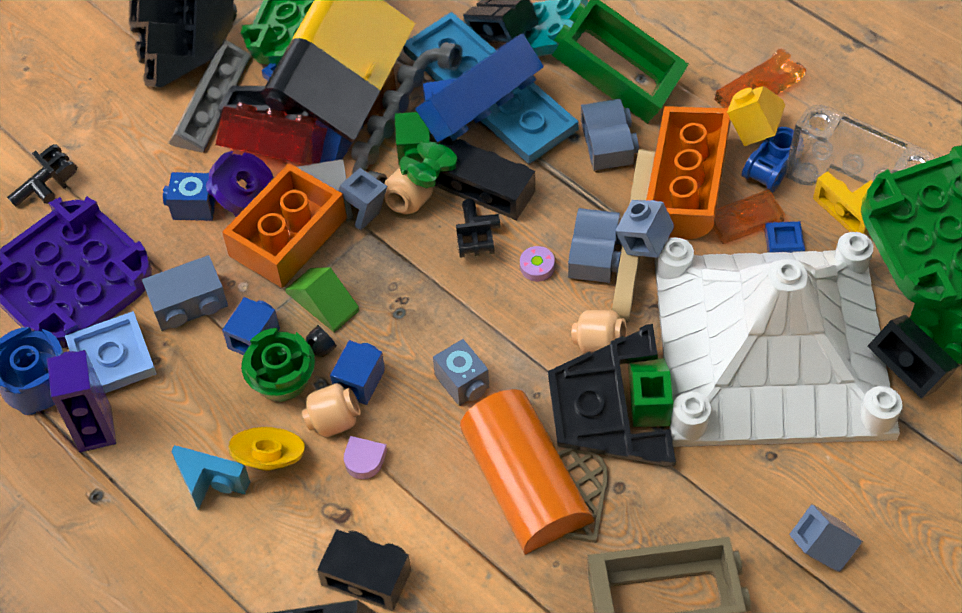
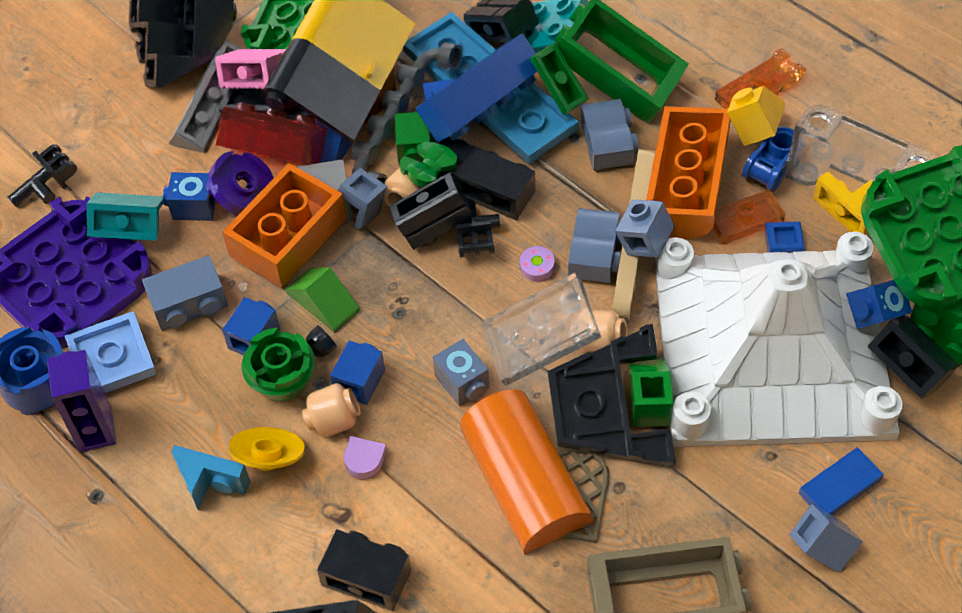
none -> teal panel [87,192,164,241]
none -> bright pink brick [215,49,286,89]
none -> black brick [389,173,474,250]
none -> clear plate [482,273,602,386]
none -> green slope [530,42,589,115]
none -> blue tile [798,447,884,516]
none -> blue brick [846,280,913,329]

